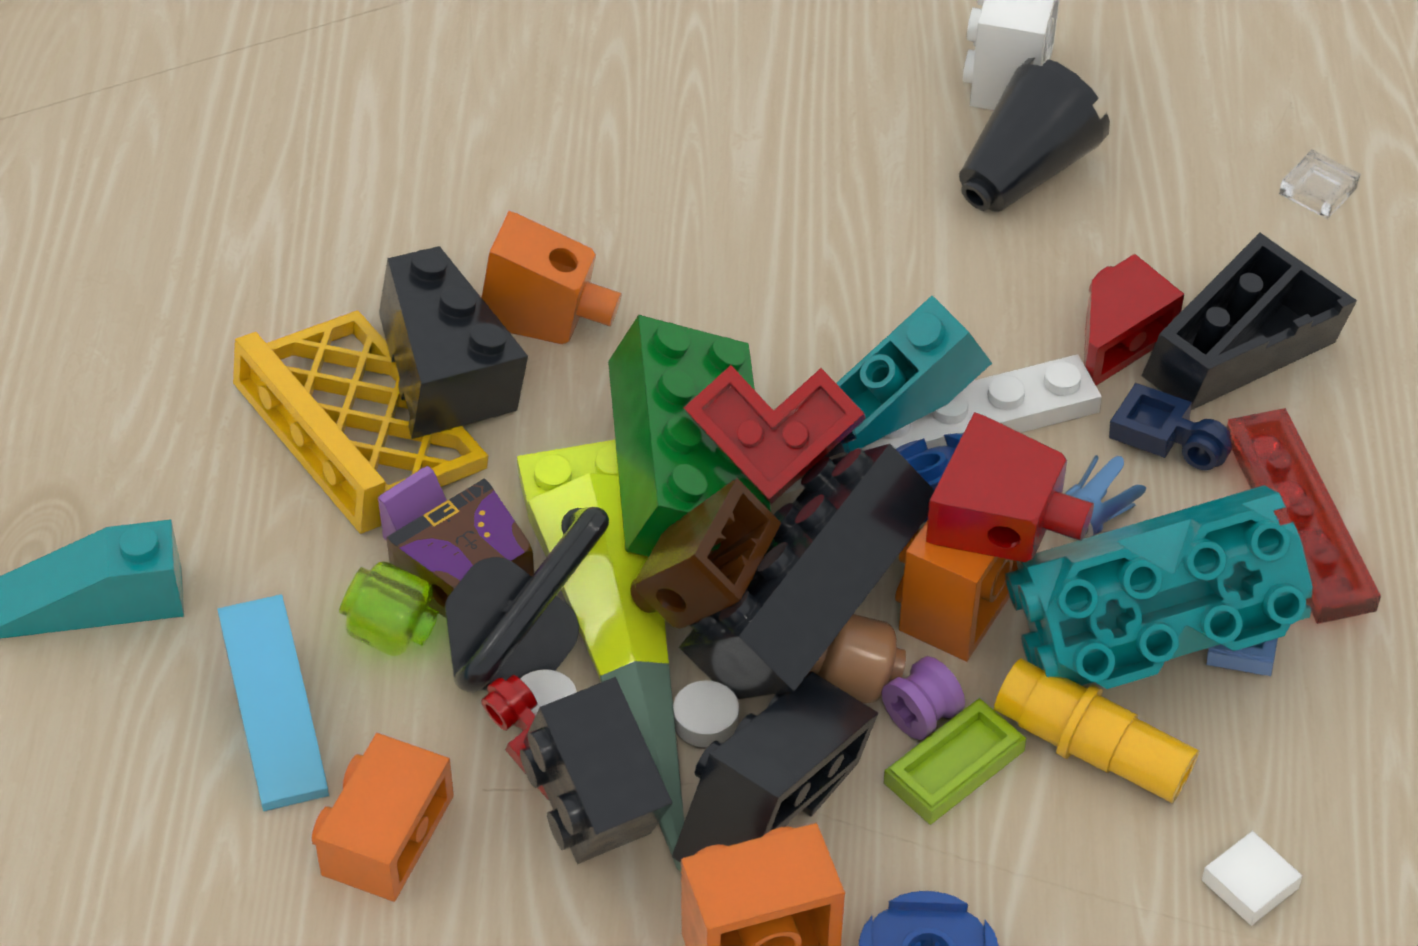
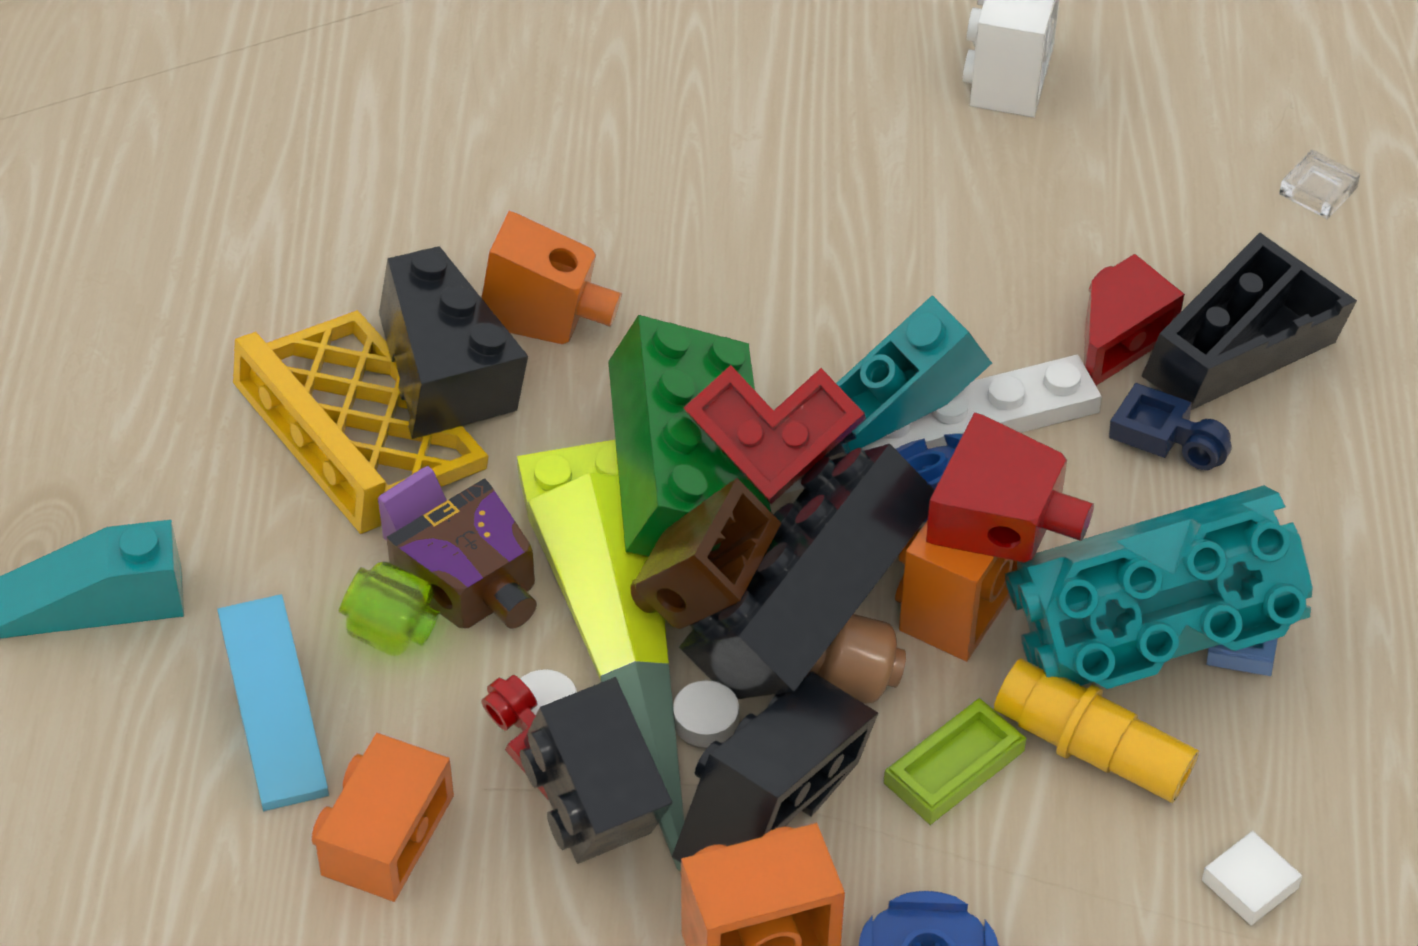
black piece [445,507,609,693] -> none
medium lavender wheel [882,656,965,740] -> none
black cone [959,58,1110,212] -> none
flat silver piece [1064,455,1146,539] -> none
clear red plate [1226,408,1381,624] -> none

